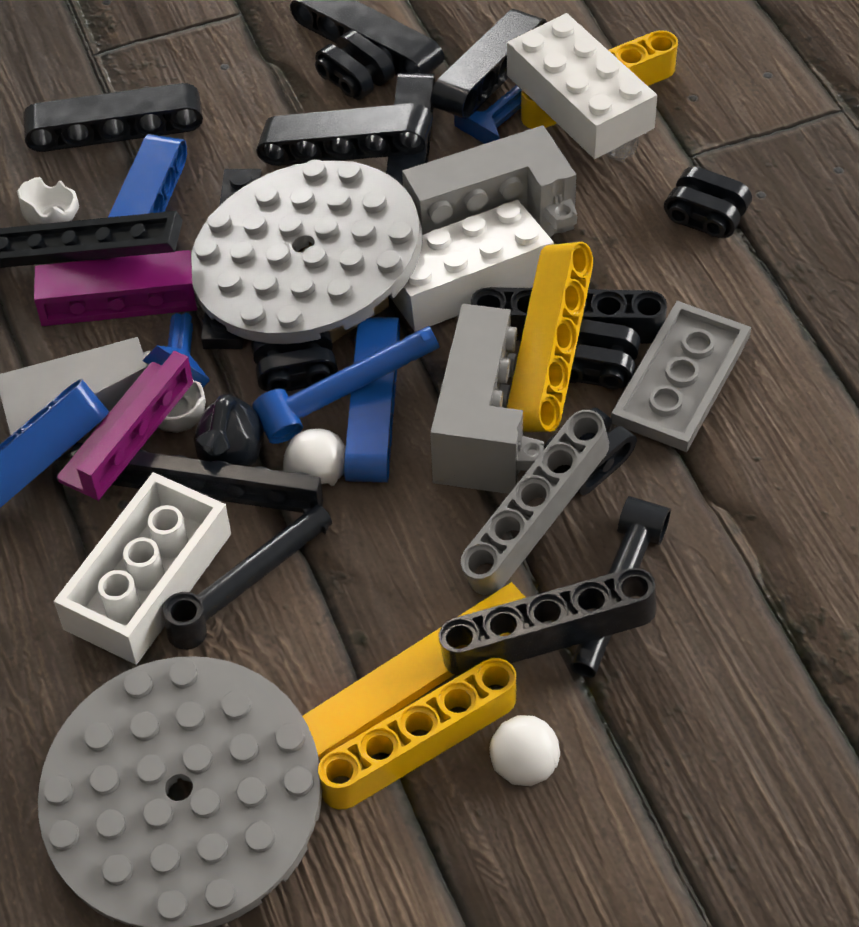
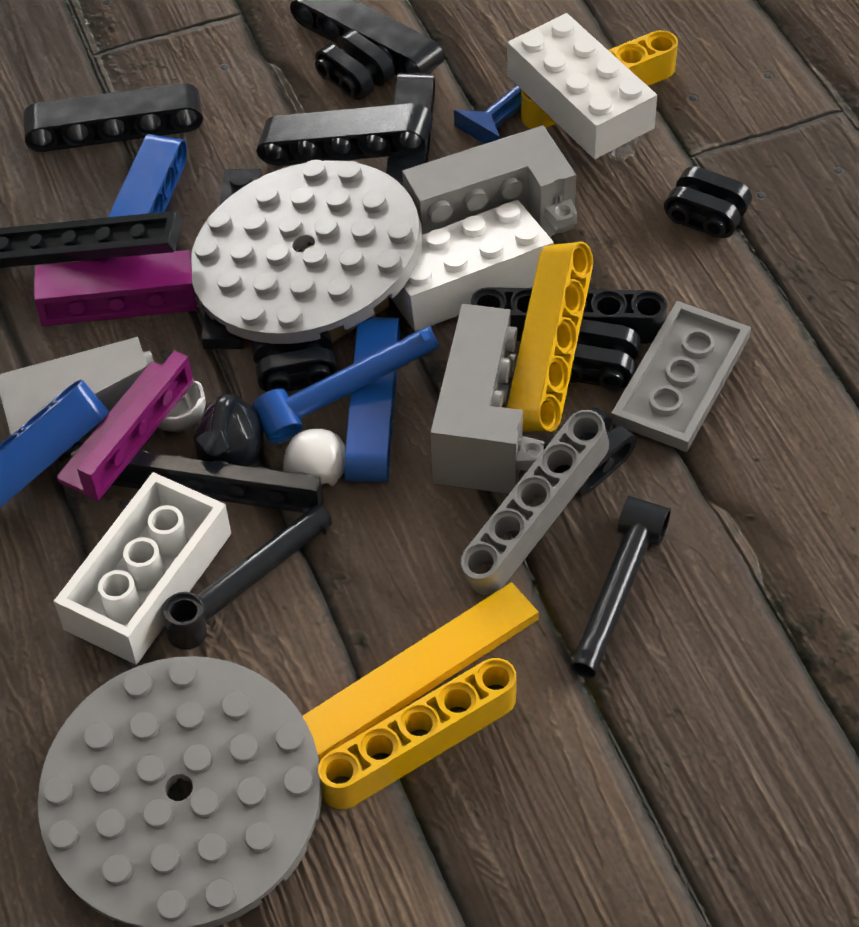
white hair [17,177,79,225] -> none
blue piece [142,312,210,387] -> none
beam [430,9,547,119] -> none
black beam [439,568,657,676] -> none
white hair [489,715,560,786] -> none

